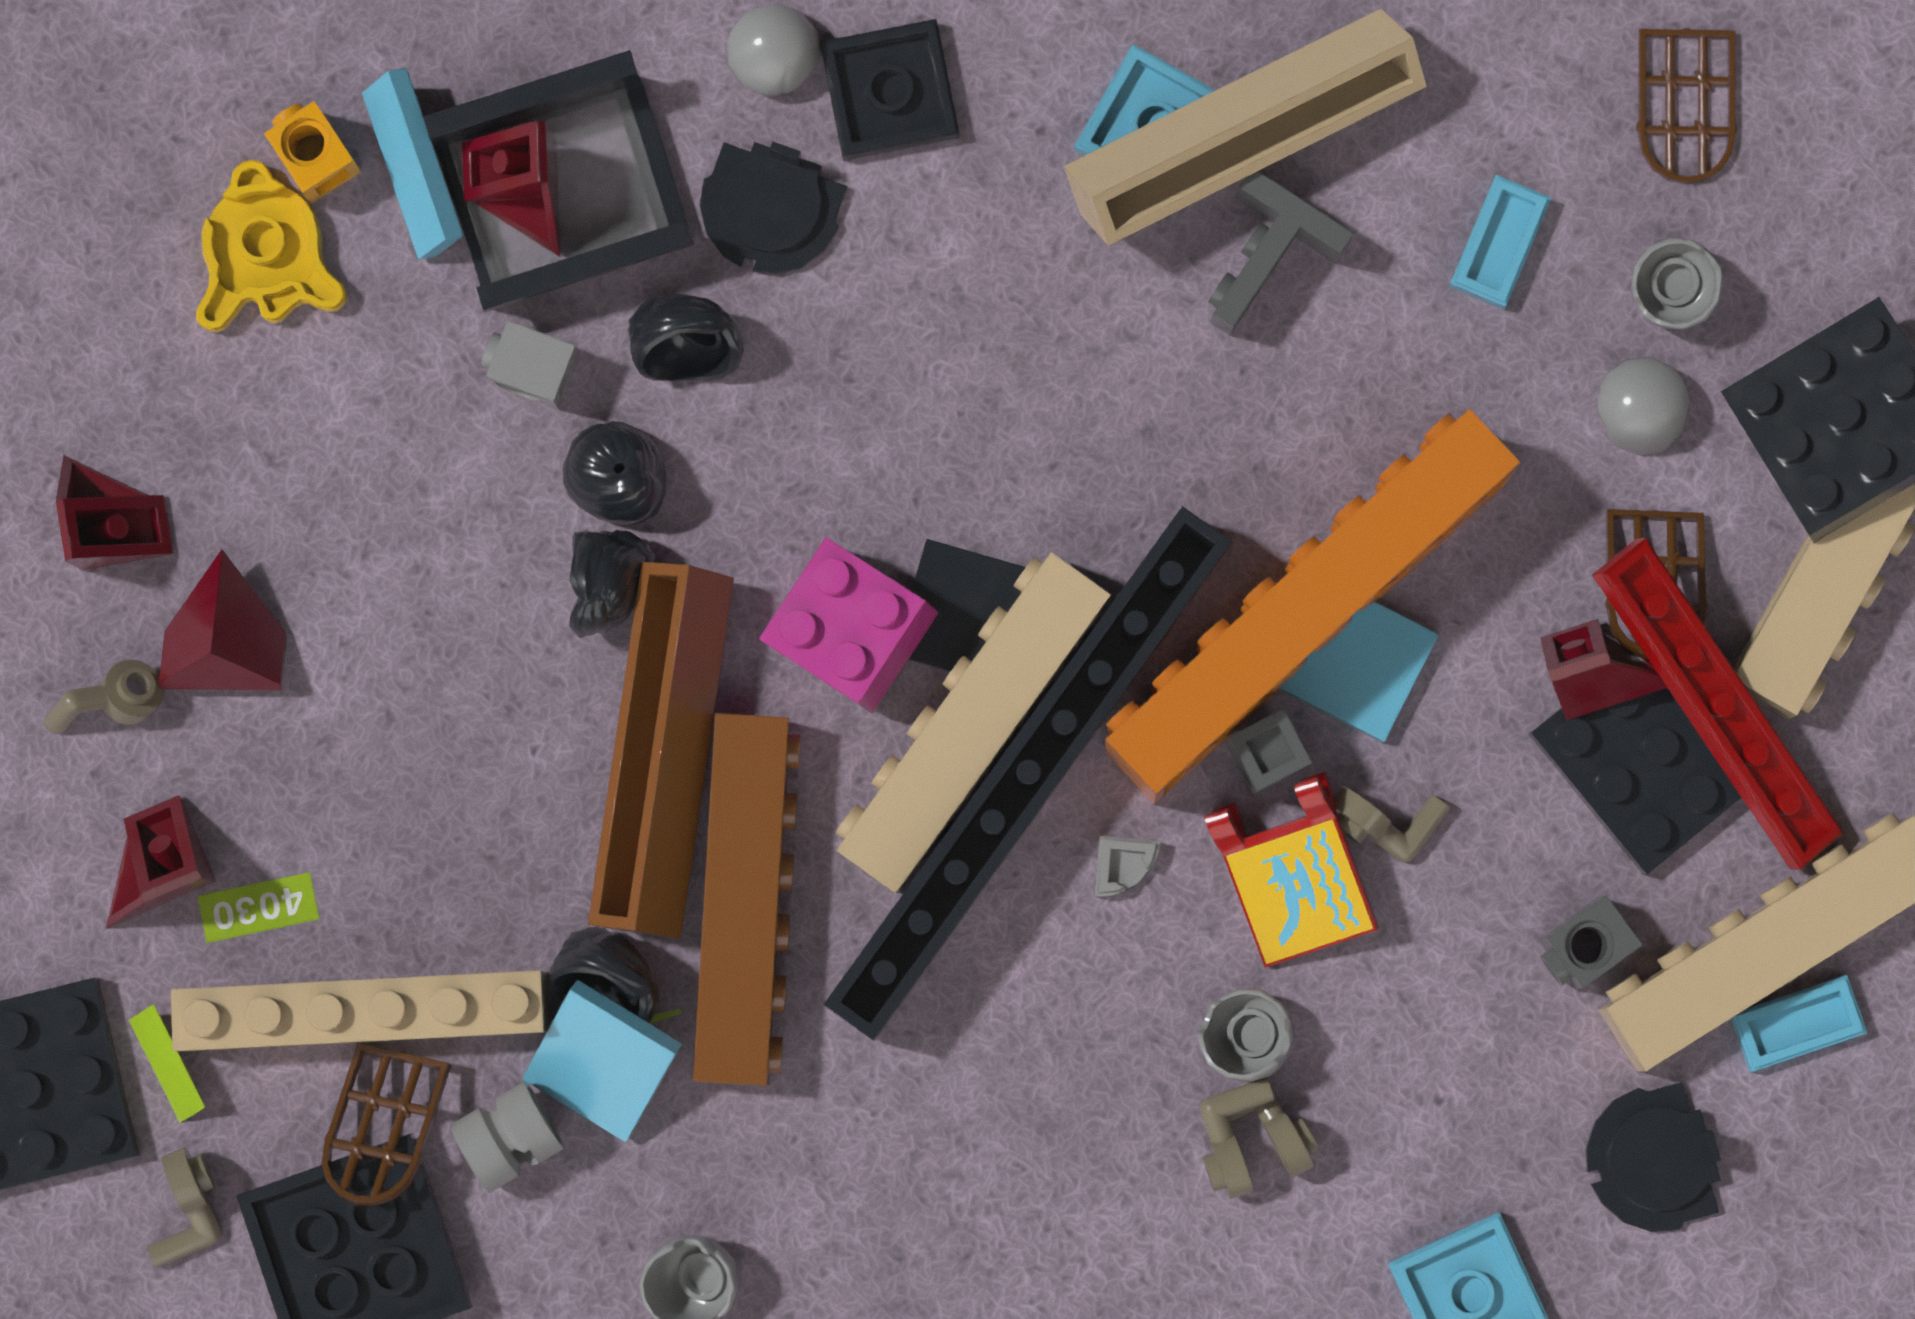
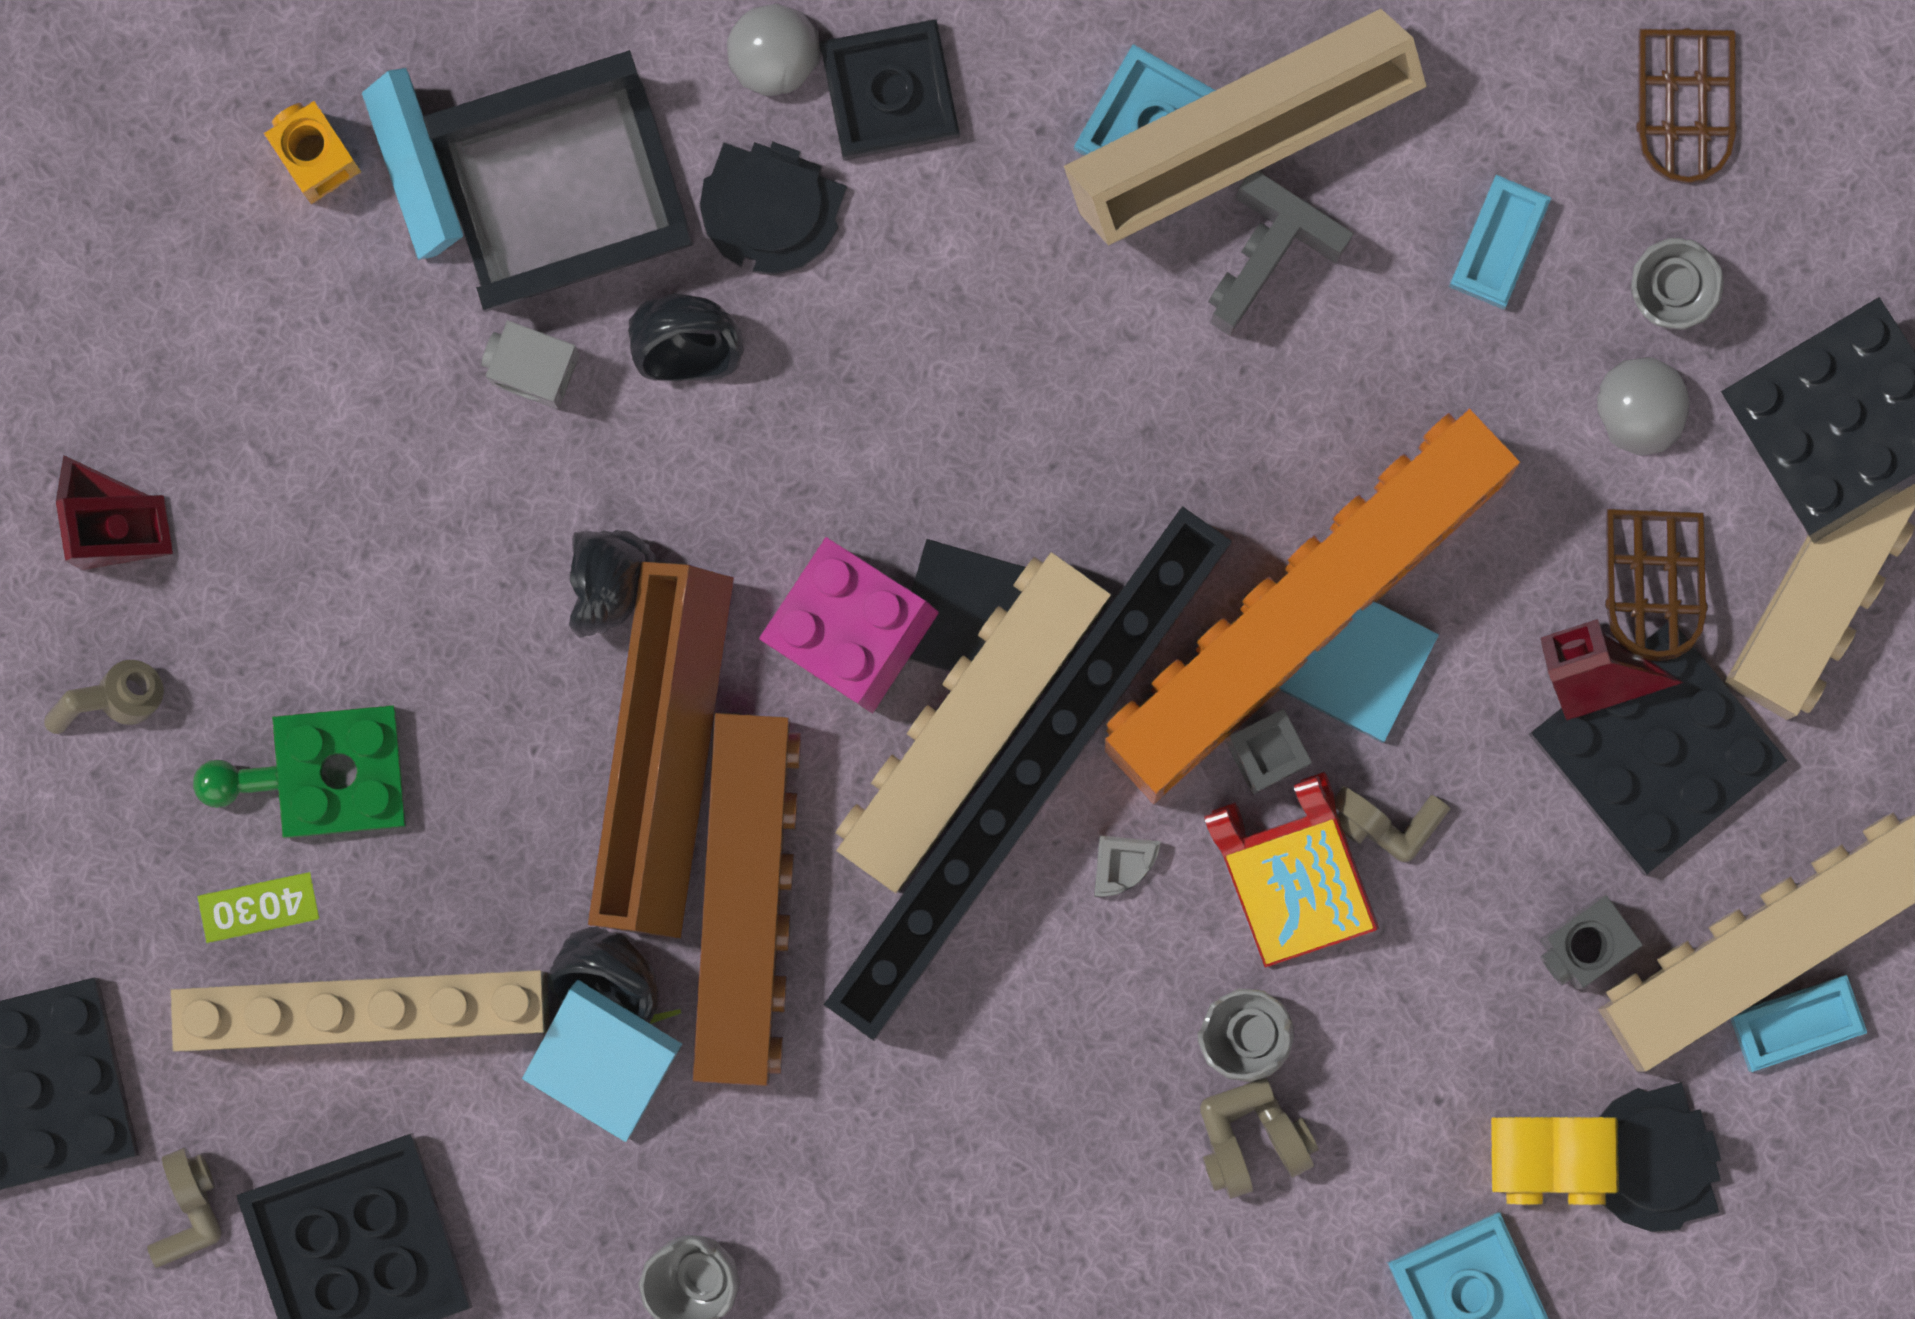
dark red slope [106,795,216,928] -> none
lime sticker [129,1004,205,1123] -> none
dark red slope [159,549,286,690] -> none
yellow tile [196,160,347,333] -> none
reddish brown window [321,1043,451,1206] -> none
light grey wheel [450,1081,565,1193] -> none
dark red slope [462,121,561,258] -> none
black hair [563,421,666,525] -> none
red tile [1592,538,1843,870] -> none
none -> green plate [193,705,406,839]
none -> yellow brick [1491,1117,1619,1205]

